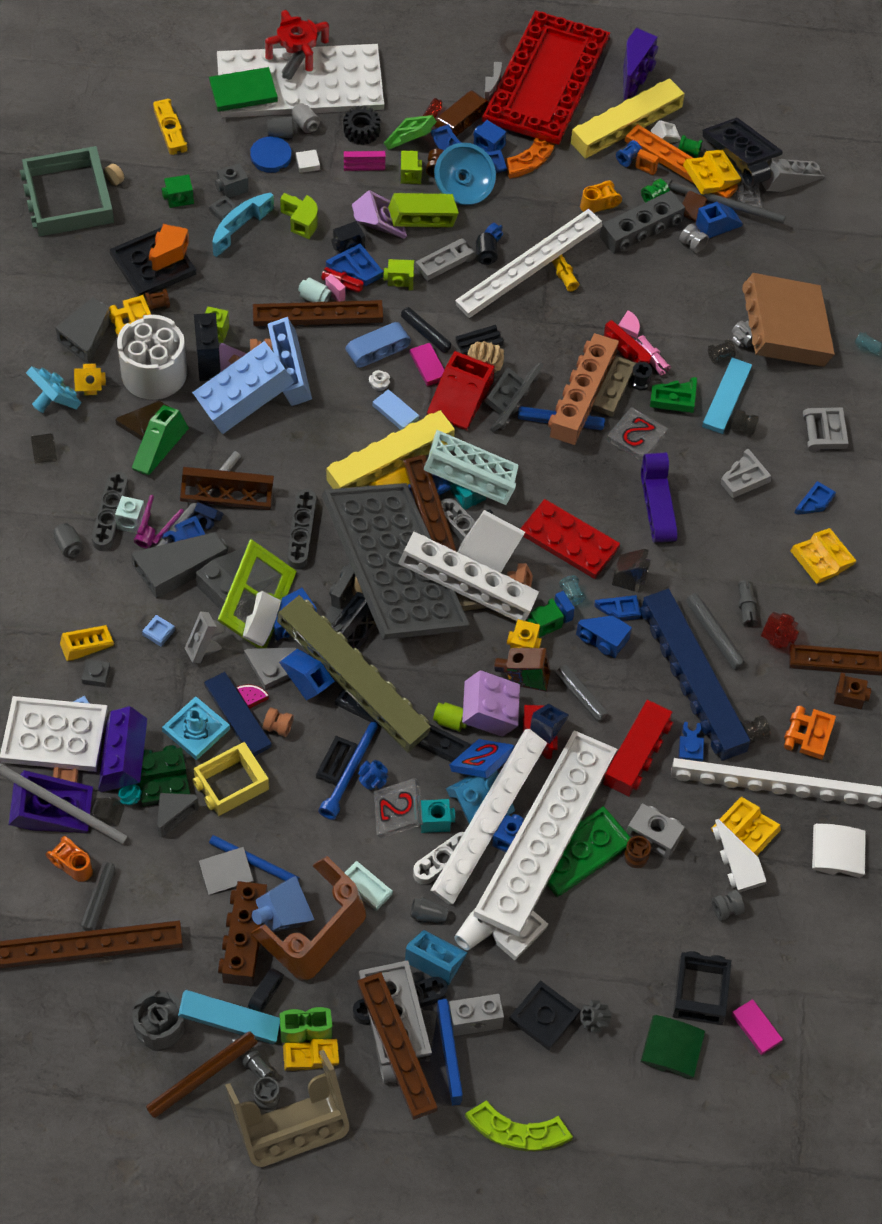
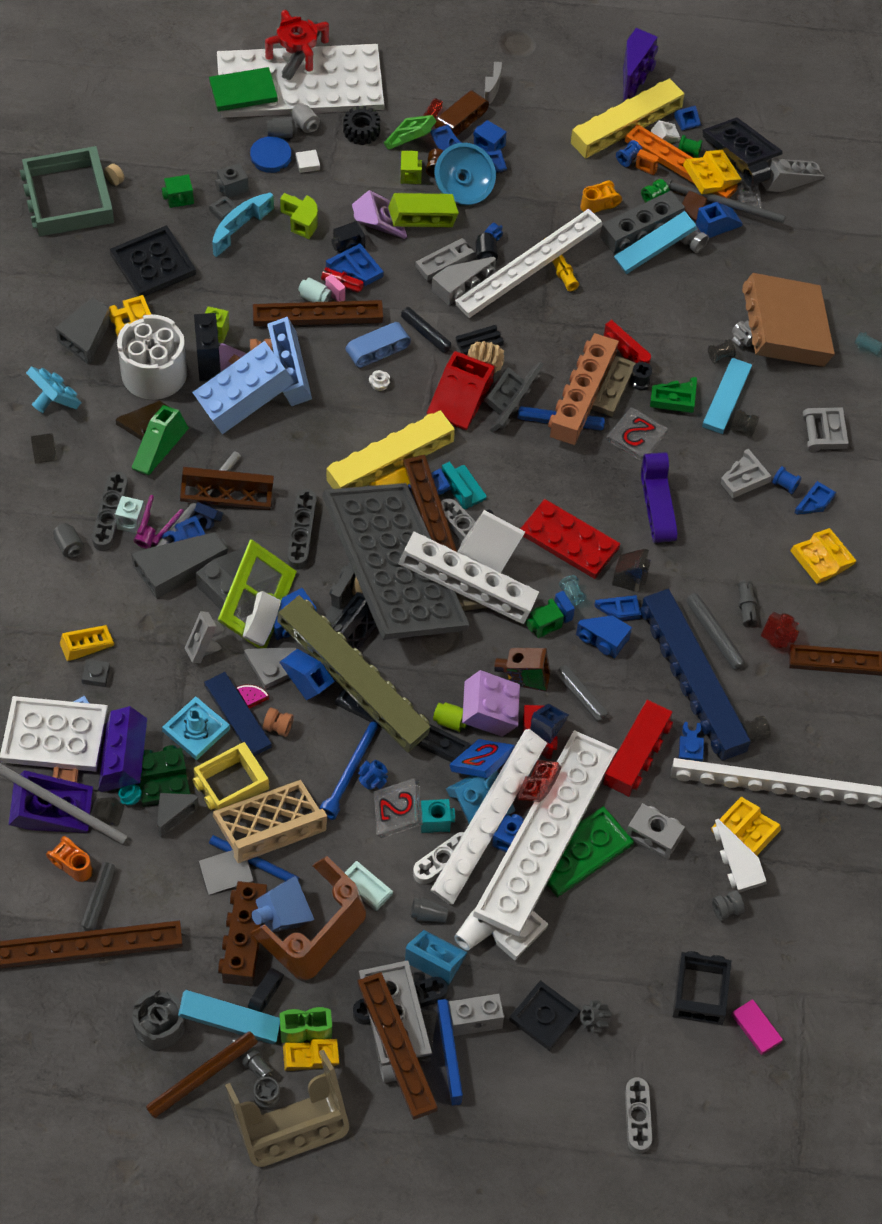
yellow brick [74,363,106,395] -> none
light blue tile [142,615,175,646] -> none
reddish brown bush [145,289,170,312] -> none
orange slope [149,224,189,271] -> none
yellow piece [153,99,187,155] -> none
black tile [316,736,358,786] -> none
dark pink tile [344,151,386,171] -> none
light blue tile [372,389,419,430] -> none
lime brick [384,259,414,290] -> none
dark pink tile [410,343,444,386] -> none
light aqua fence [423,430,518,505] -> none
lime tile [465,1100,573,1151] -> none
red tile [482,10,610,145] -> none
orange tile [505,138,555,179] -> none
nougat tile [507,563,533,587] -> none
yellow brick [507,619,542,649] -> none
bright pink tile [618,311,640,338] -> none
reddish brown wheel [624,836,651,868] -> none
bright pink pin [635,335,671,376] -> none
dark green slope [640,1015,705,1079] -> none
orange plate [784,706,836,760] -> none
white slope [812,824,866,878] -> none
reddish brown brick [834,673,871,710] -> none
none -> tan fence [213,780,327,863]
none -> light grey slope [431,257,496,306]
none -> clear red slope [518,760,562,802]
none -> medium azure tile [614,211,697,274]
none -> light grey beam [625,1077,652,1154]
none -> blue slope [673,106,701,131]
none -> blue bush [772,466,802,494]

